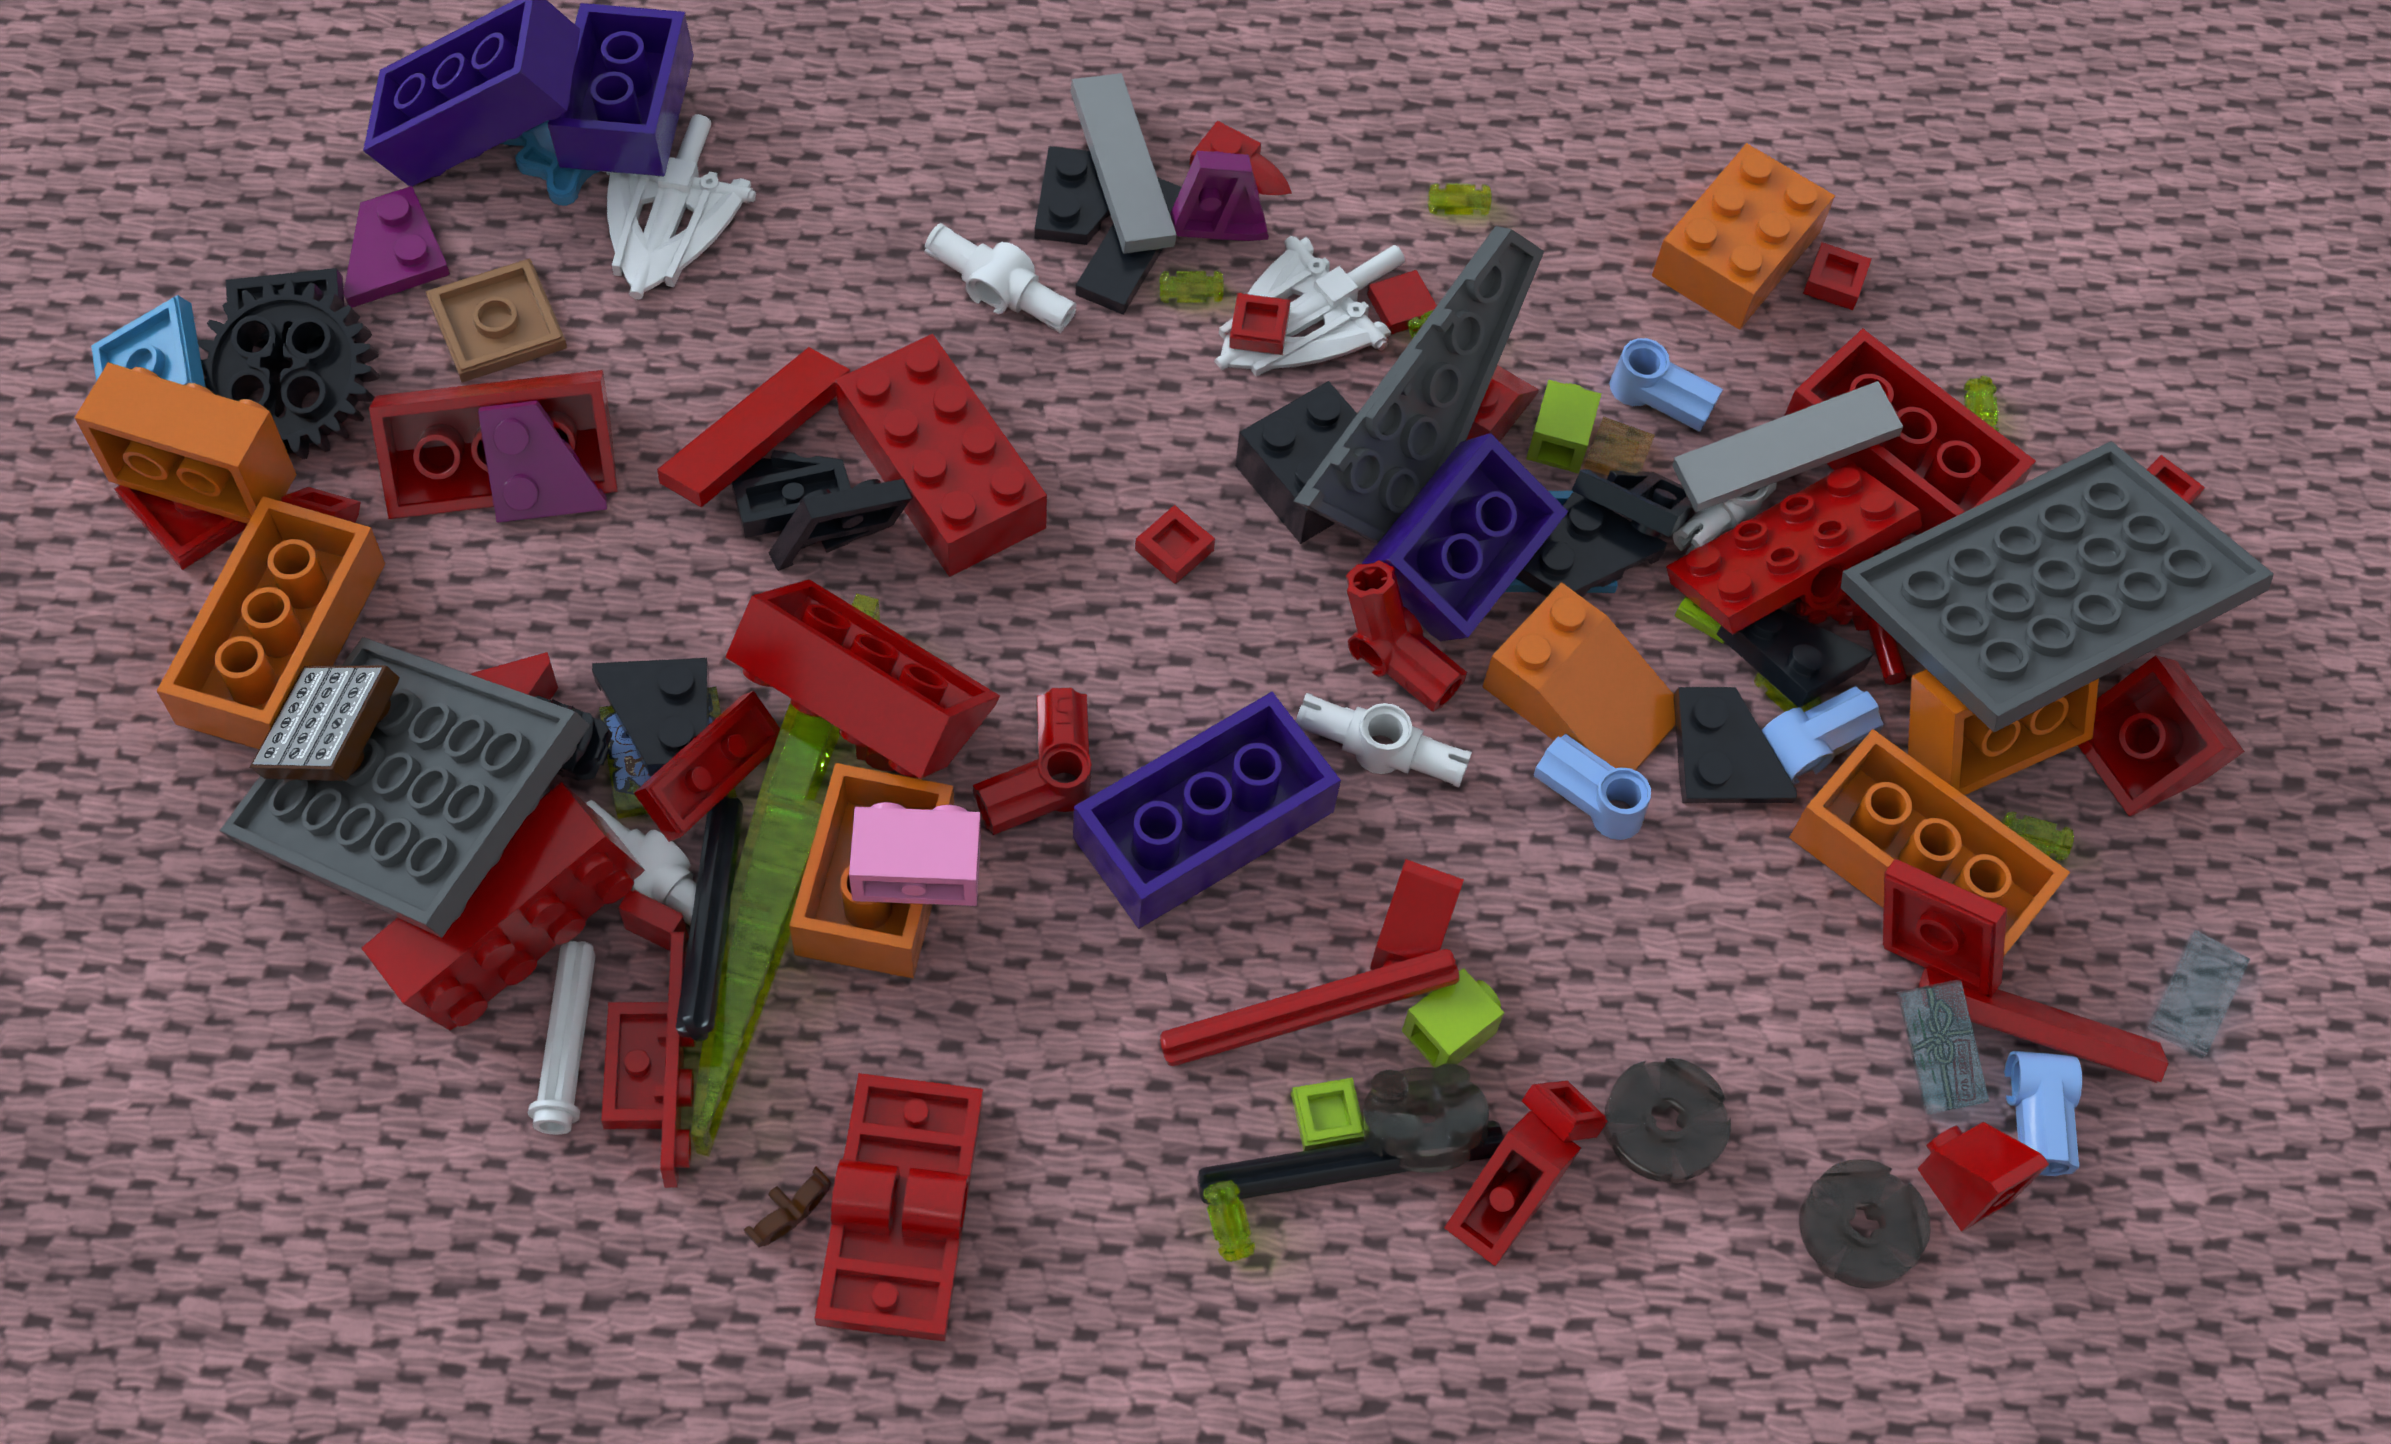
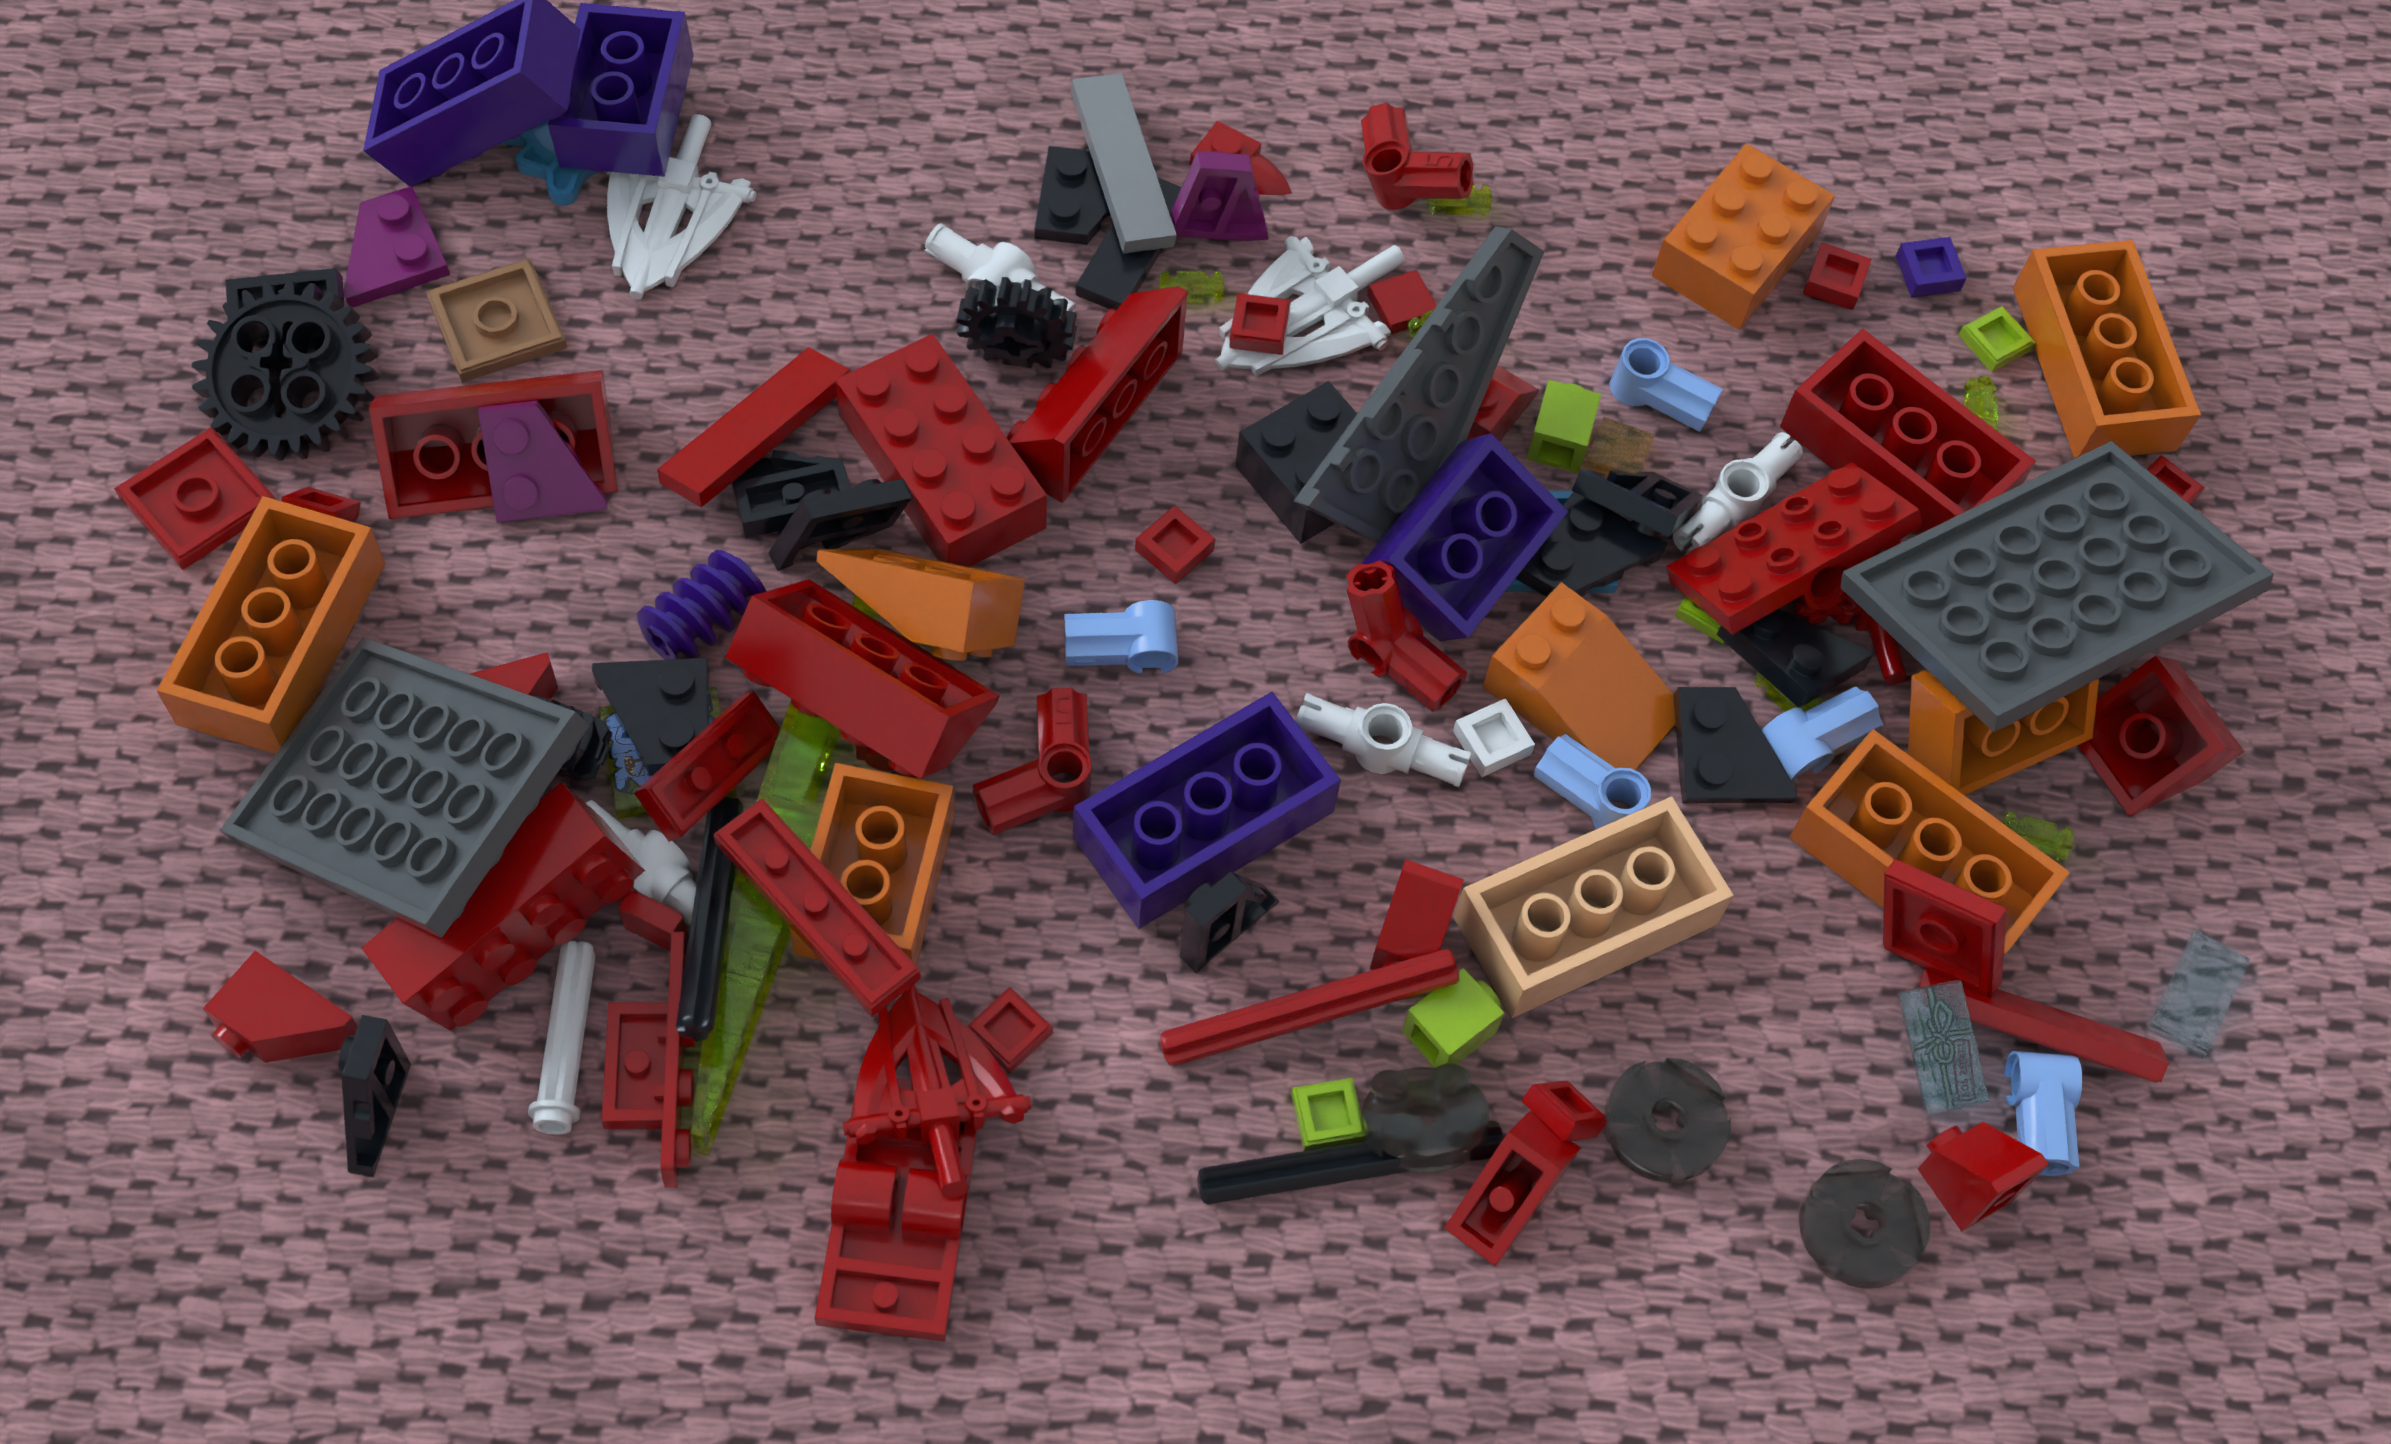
orange brick [74,362,297,524] -> none
dark azure tile [91,295,206,388] -> none
tile [250,665,400,781] -> none
reddish brown piece [744,1166,831,1247] -> none
bright pink brick [849,802,981,906] -> none
clear neon green piece [1203,1180,1255,1262] -> none
light grey tile [1672,381,1903,512] -> none
none -> red slope [203,951,358,1063]
none -> black wing [339,1015,411,1178]
none -> dark purple piece [637,550,767,660]
none -> red tile [713,798,921,1017]
none -> orange slope [816,547,1025,661]
none -> red bar [843,985,1031,1198]
none -> black gear [956,277,1077,368]
none -> red tile [966,987,1053,1074]
none -> red slope [1007,286,1188,503]
none -> light blue piece [1064,600,1179,673]
none -> black wing [1179,872,1279,973]
none -> red piece [1361,102,1474,210]
none -> white plate [1453,698,1535,777]
none -> light nougat brick [1453,796,1734,1019]
none -> dark purple plate [1895,237,1967,298]
none -> lime tile [1958,306,2036,373]
none -> orange brick [2013,240,2201,459]

